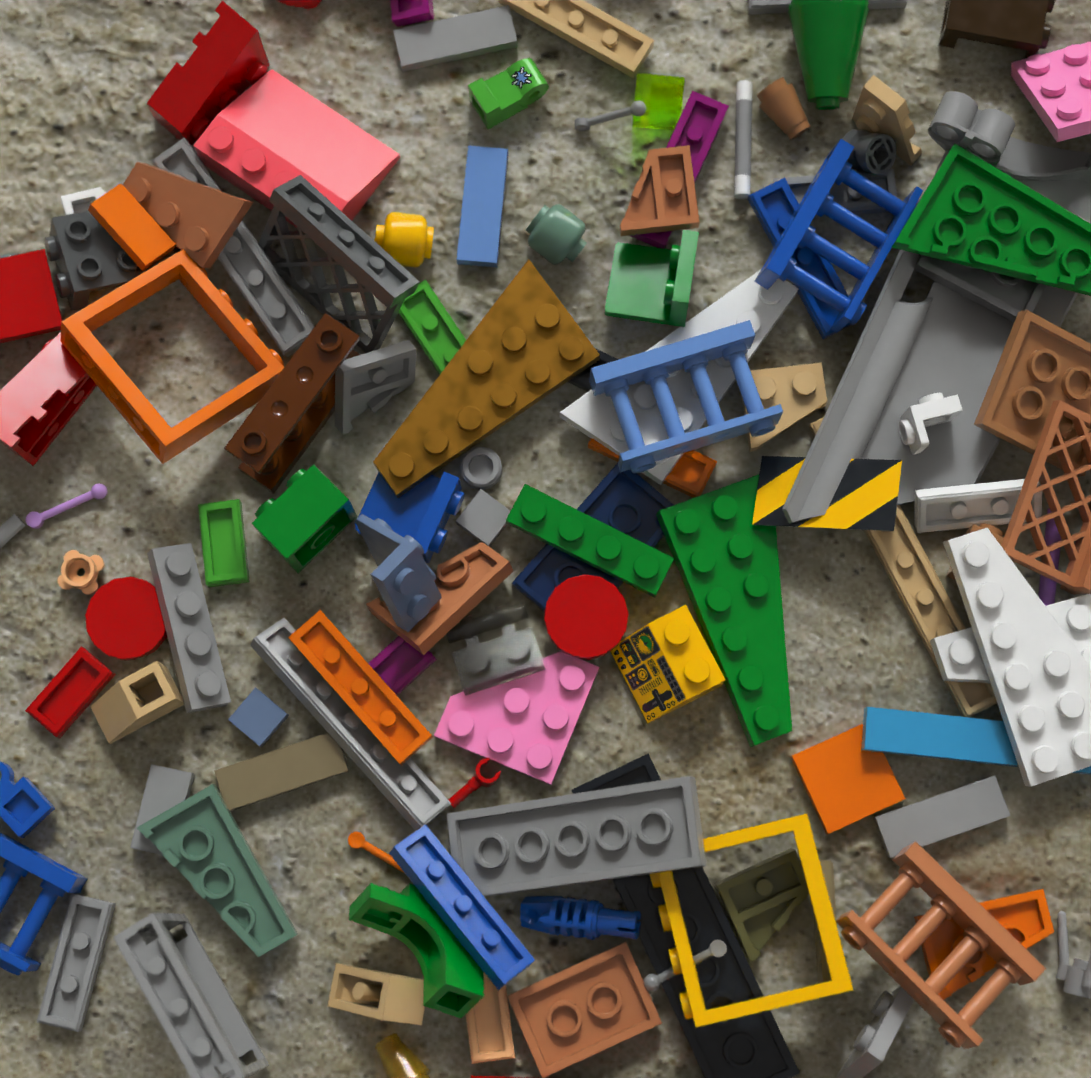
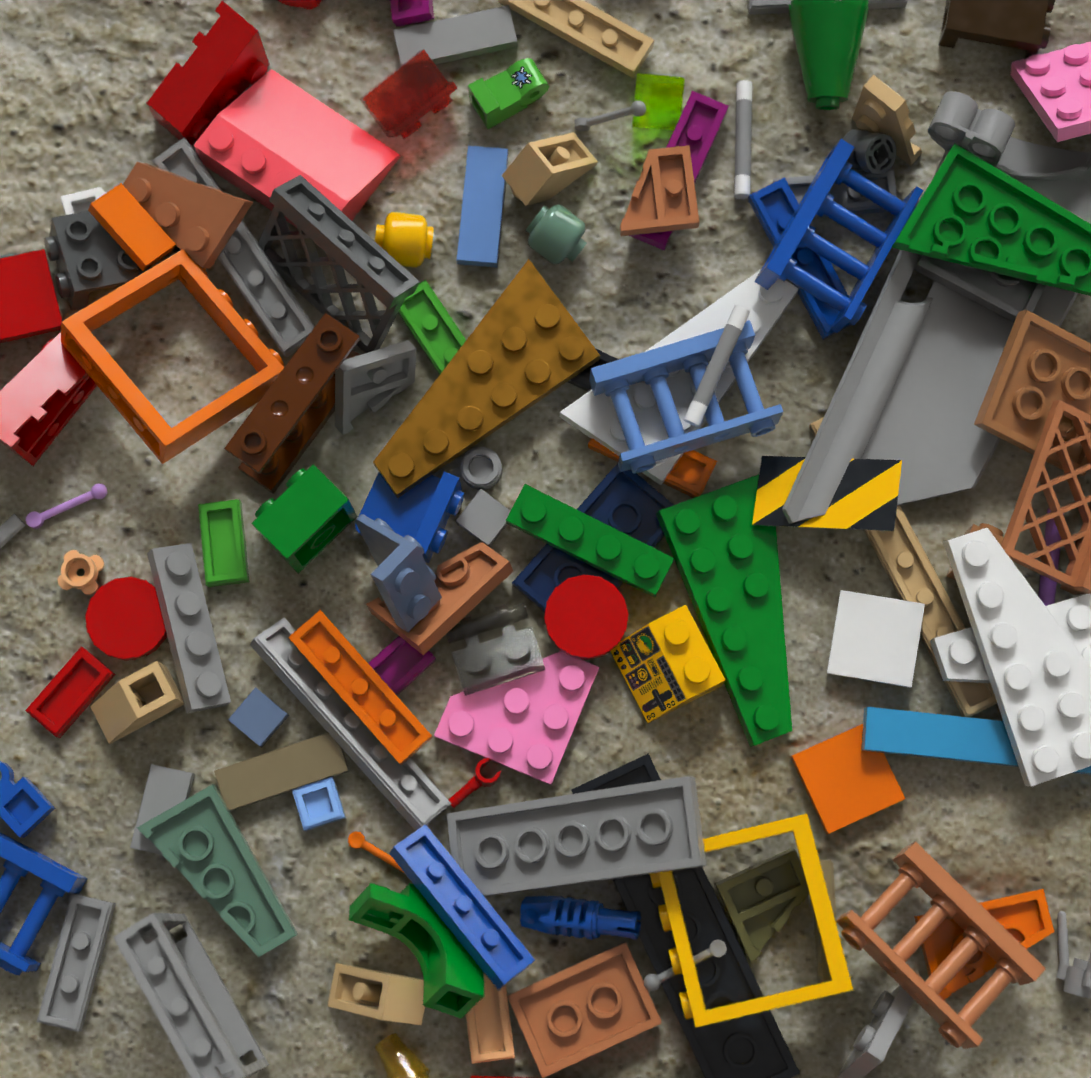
bracket [604,229,699,327] -> none
tan wing [742,362,827,452] -> none
medium nougat cone [757,77,811,140] -> none
light grey tile [873,775,1011,858] -> none
white bracket [899,392,962,455] -> none
white tile [914,479,1043,533] -> none
none -> light blue tile [292,777,346,831]
none -> clear red bracket [360,49,458,139]
none -> tan slope [502,132,598,206]
none -> light grey bar [684,305,750,427]
none -> white tile [827,590,925,688]

